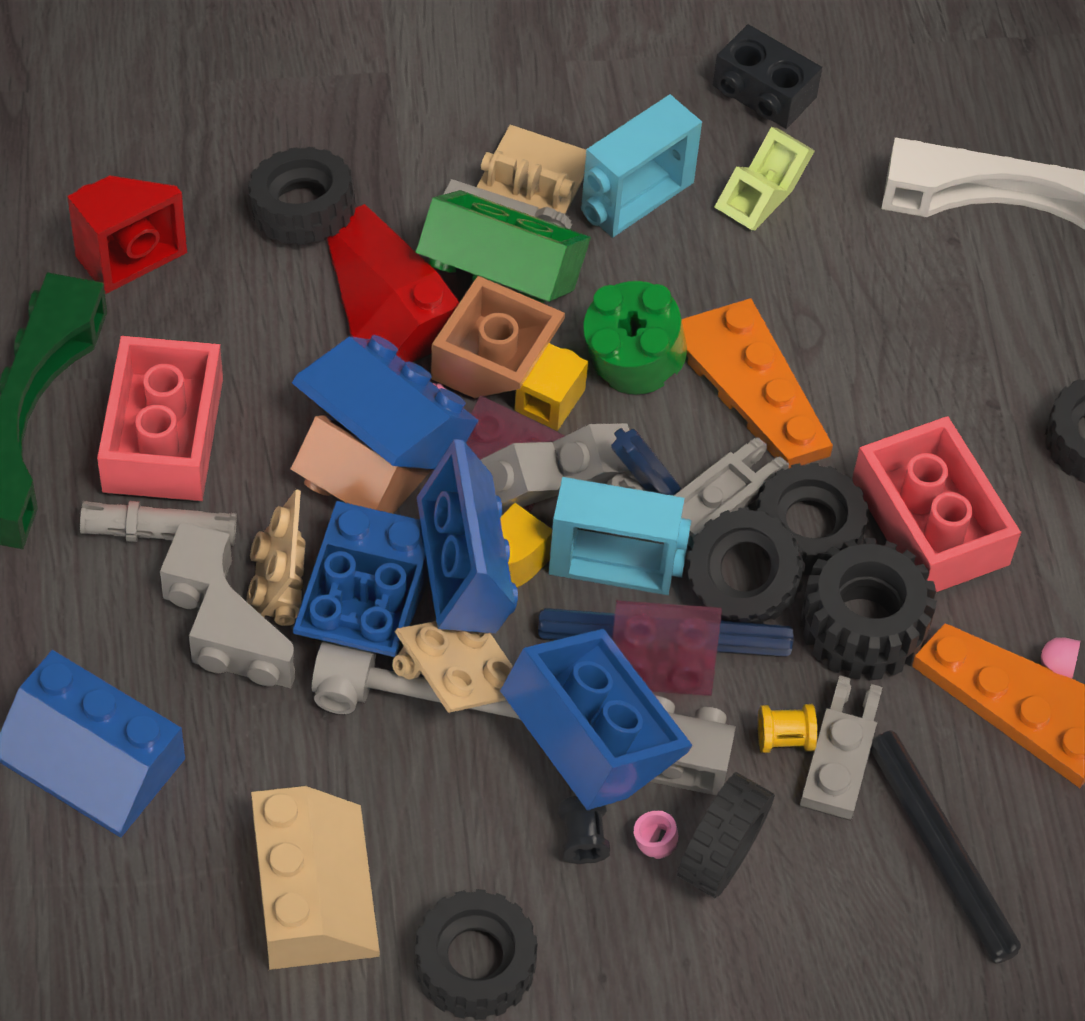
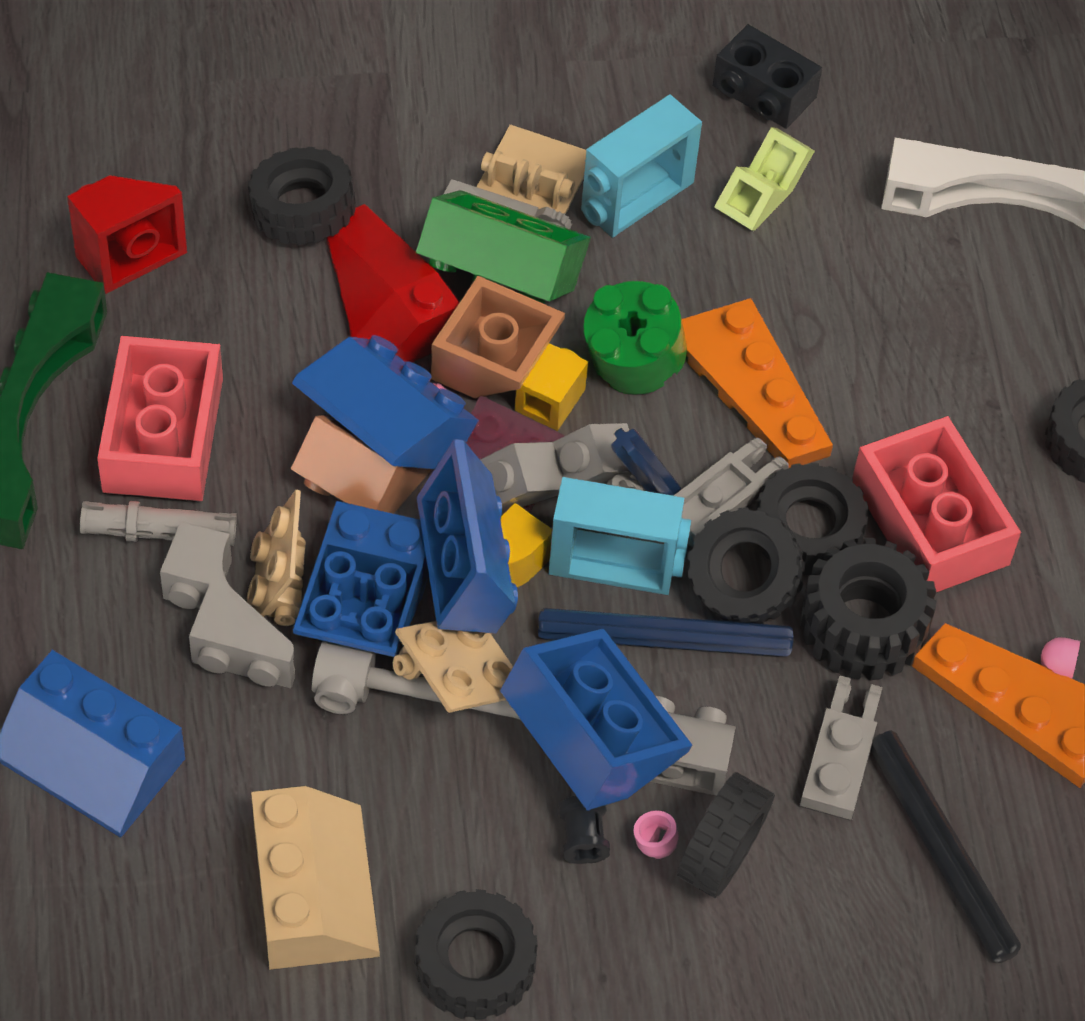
clear pink hinge [613,600,722,696] -> none
yellow bush [758,704,817,753] -> none

